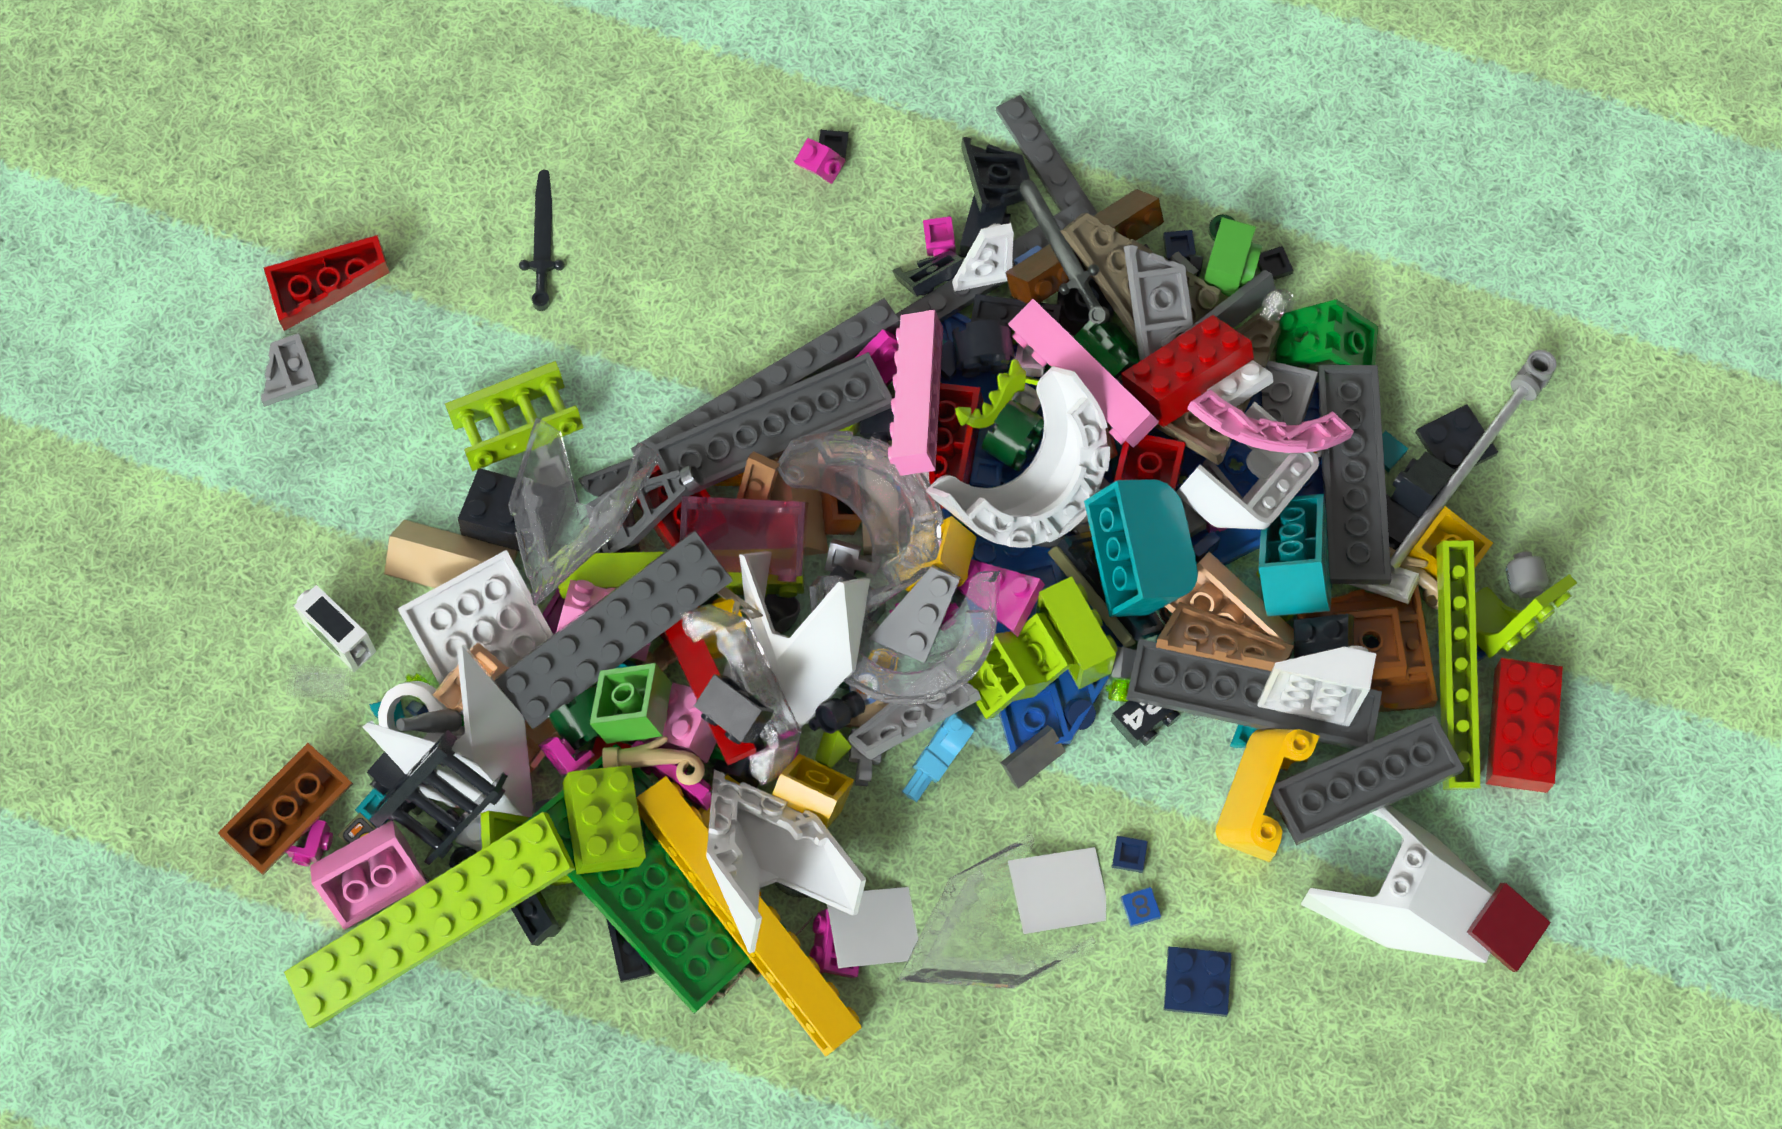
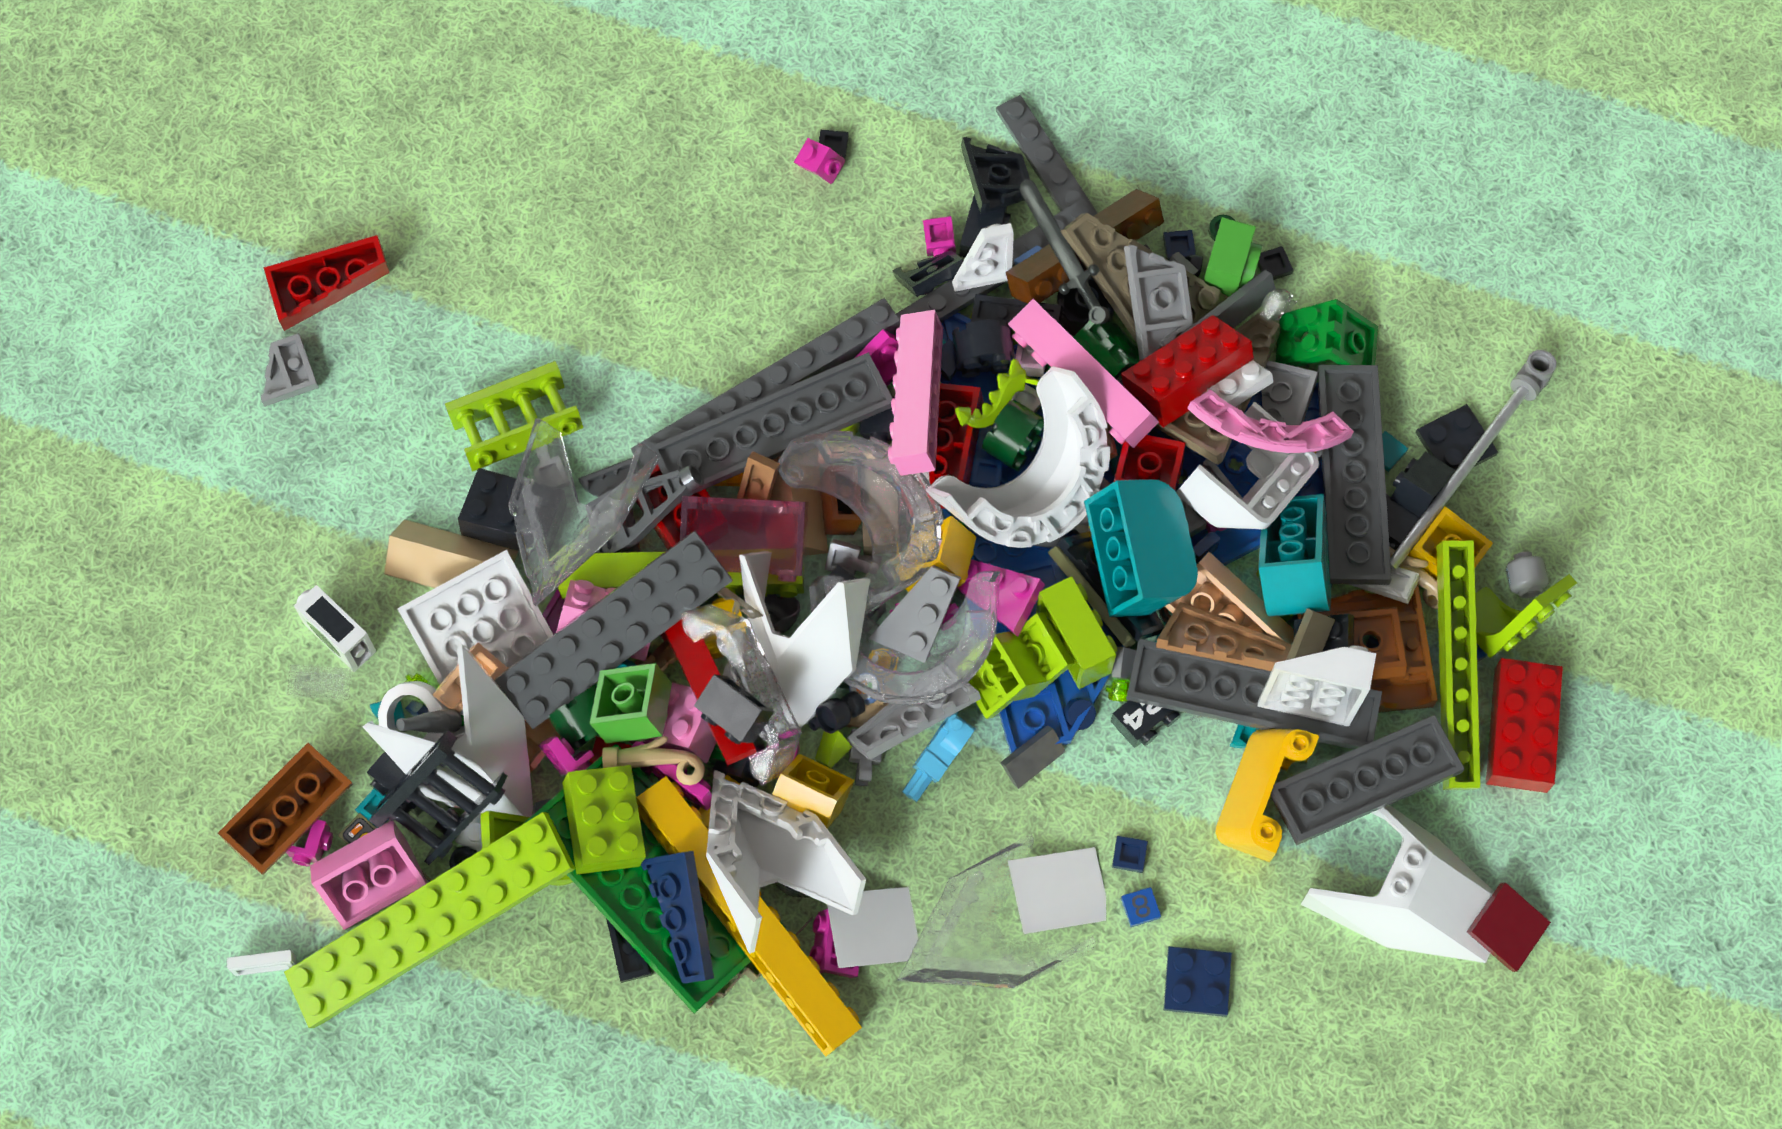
black hinge [511,891,562,946] -> none
black sword [519,169,565,311] -> none
none -> white tile [227,950,297,976]
none -> dark blue wing [641,851,714,983]
none -> dark tan tile [1286,609,1335,660]

